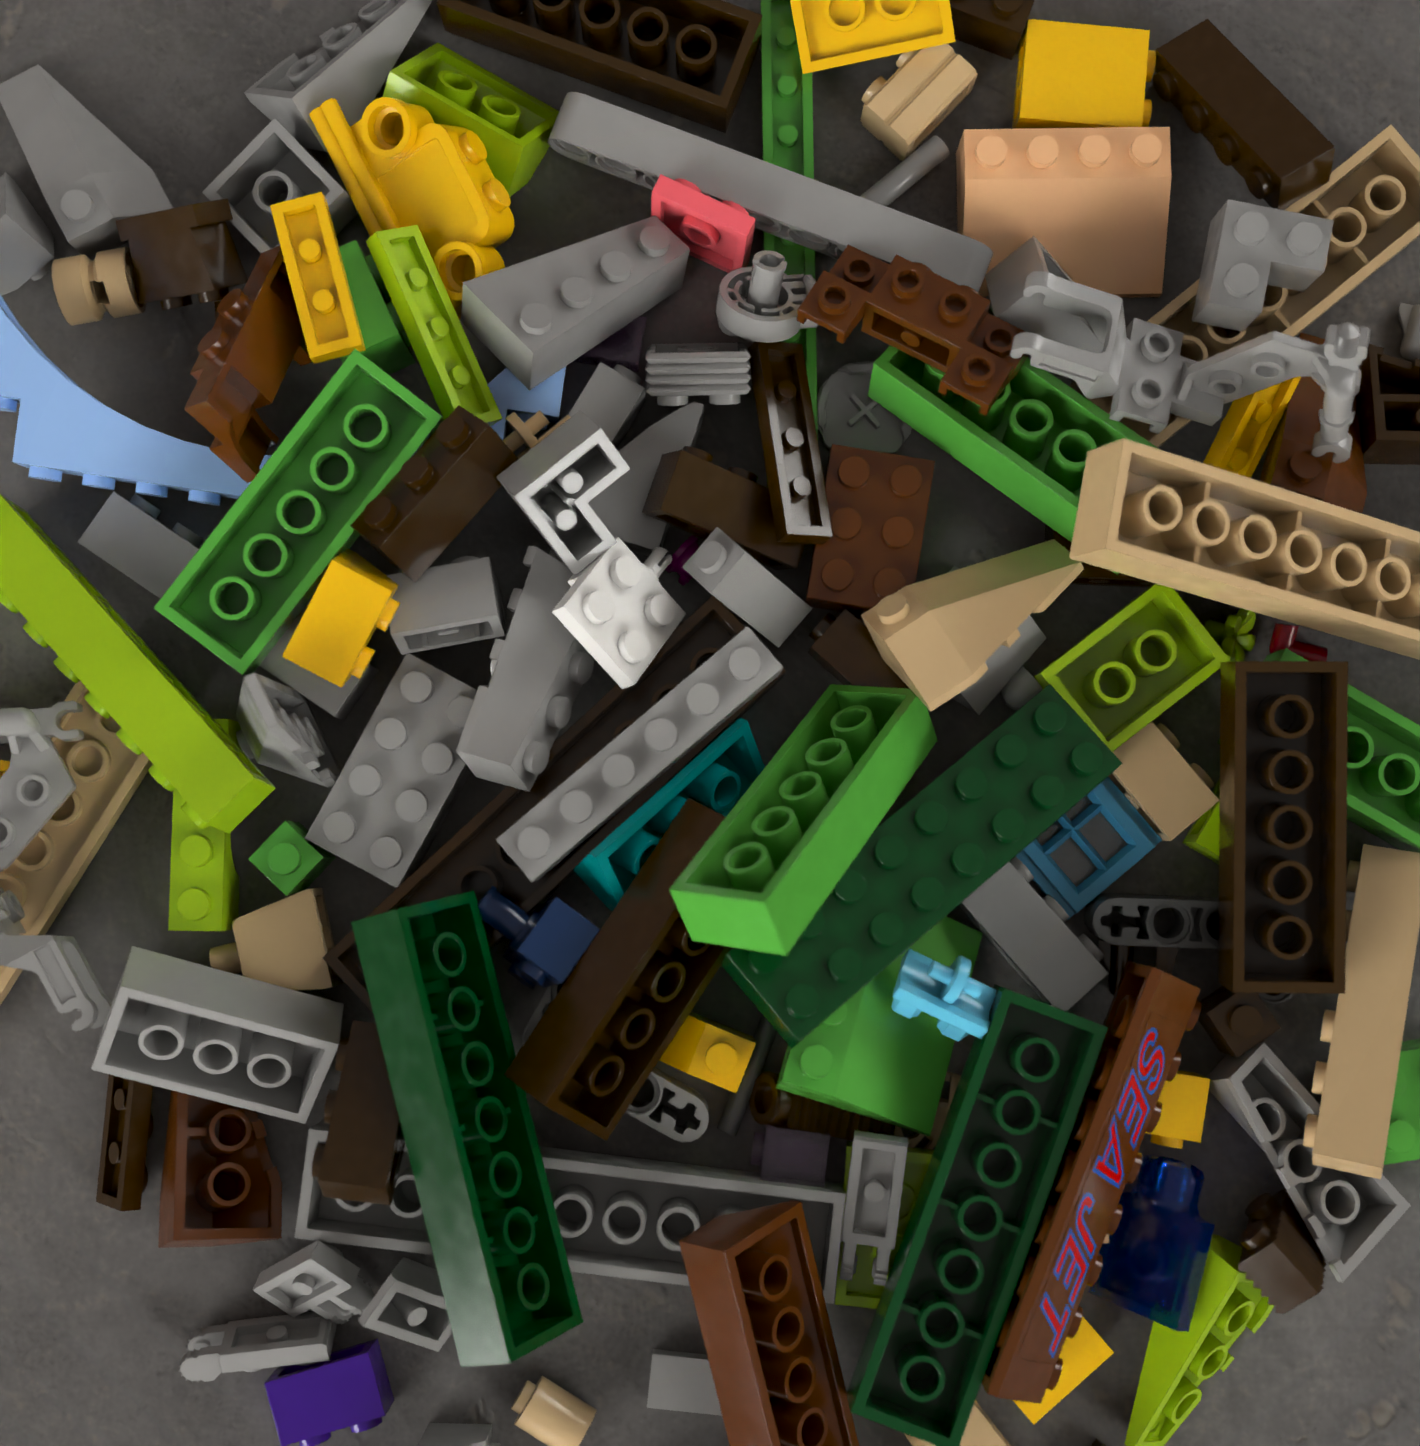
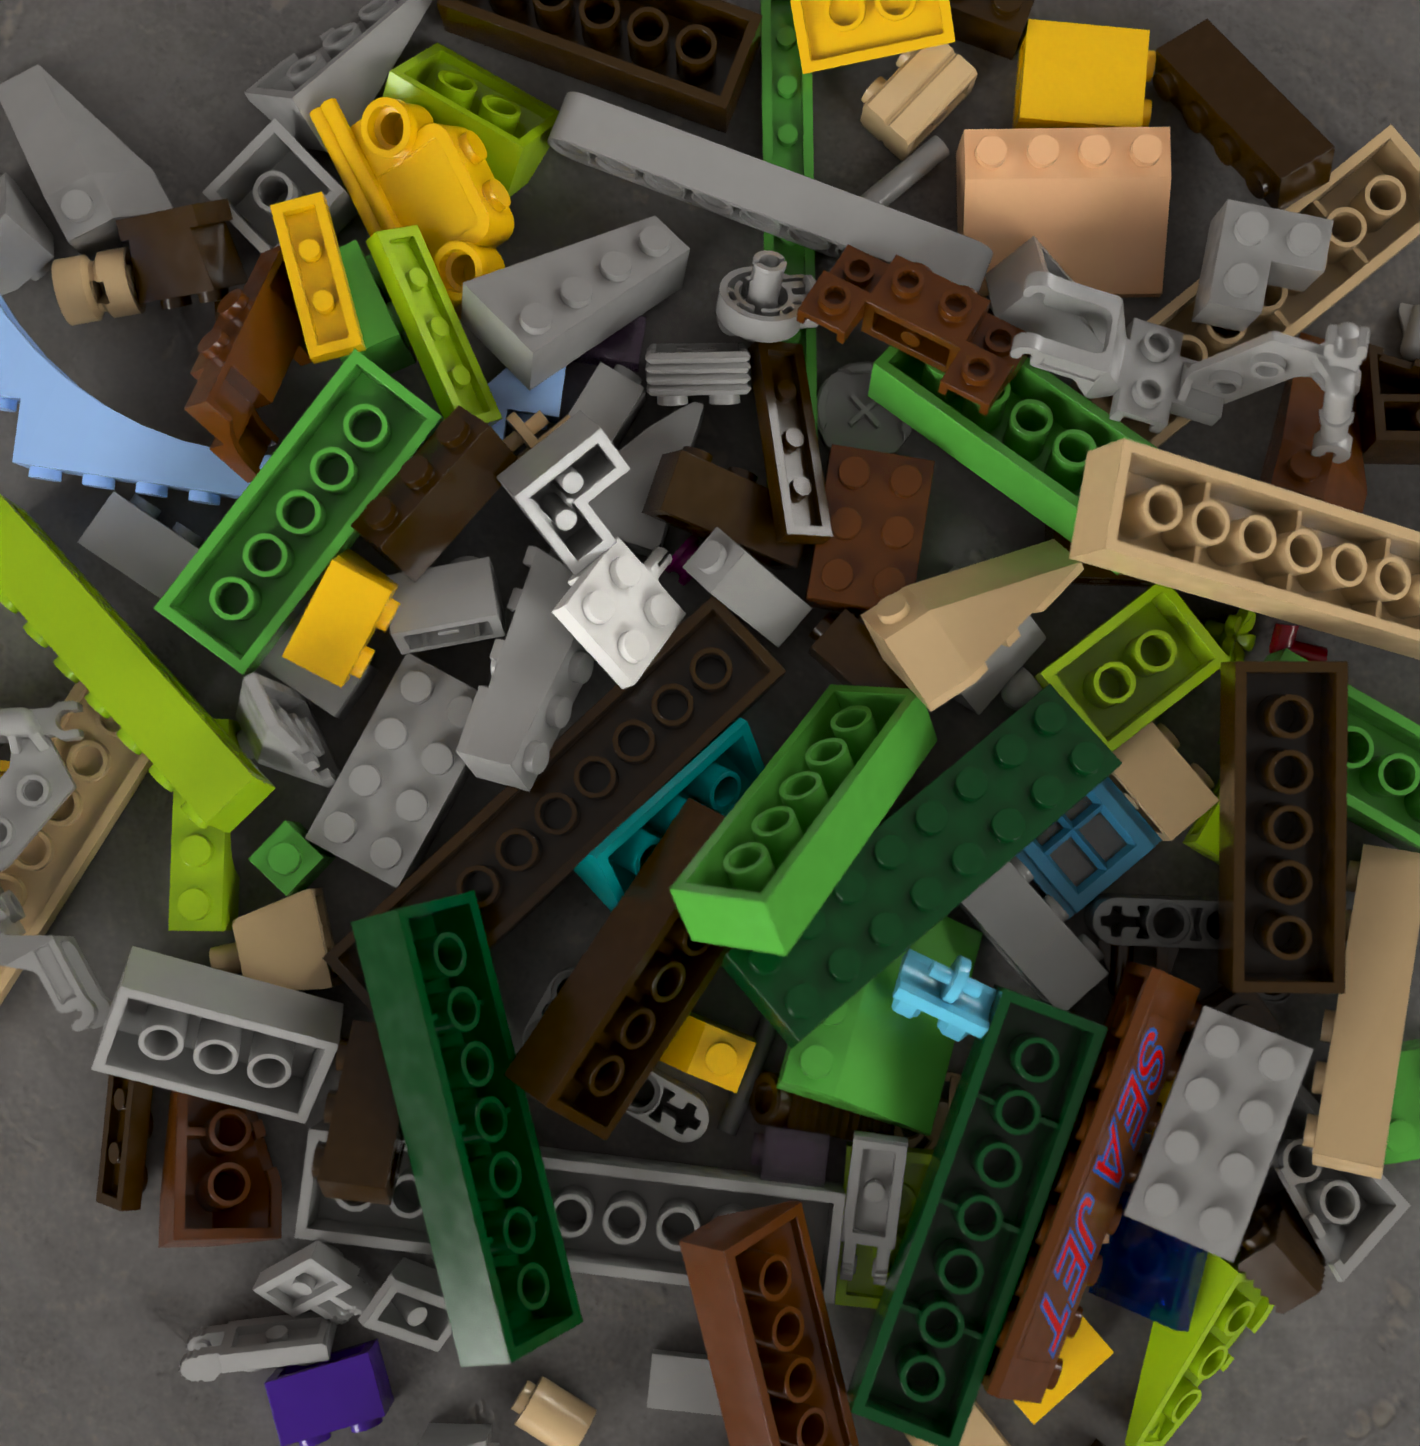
dark blue brick [478,886,600,989] -> none
light grey brick [496,626,783,882] -> none
coral plate [651,174,756,273] -> none
yellow plate [1203,377,1301,478] -> none
none -> light grey brick [1124,1005,1314,1262]

